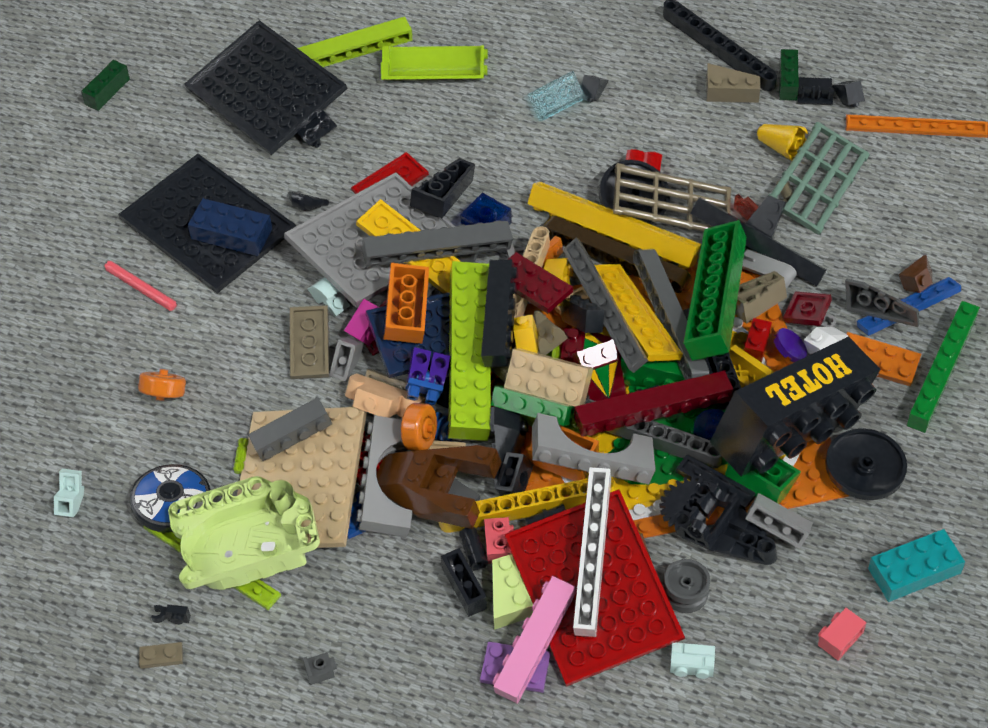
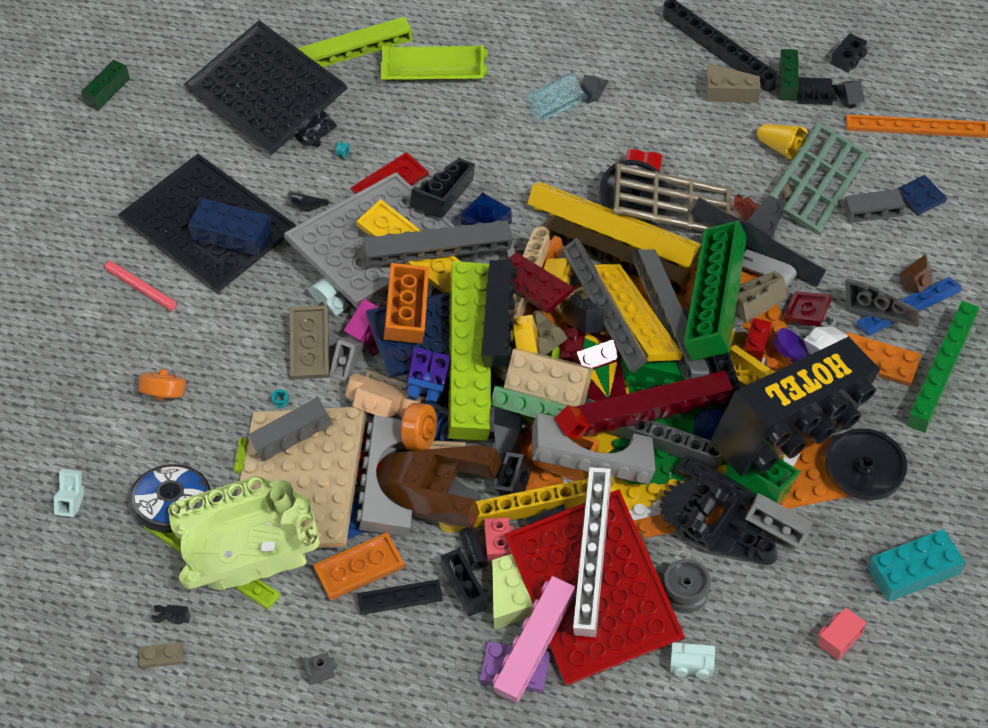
none -> teal bush [271,389,289,408]
none -> orange plate [313,532,405,601]
none -> teal bush [336,141,350,158]
none -> black plate [357,579,443,615]
none -> red brick [555,405,591,440]
none -> black brick [831,33,868,73]
none -> dark grey brick [844,189,905,223]
none -> dark blue plate [896,175,947,216]

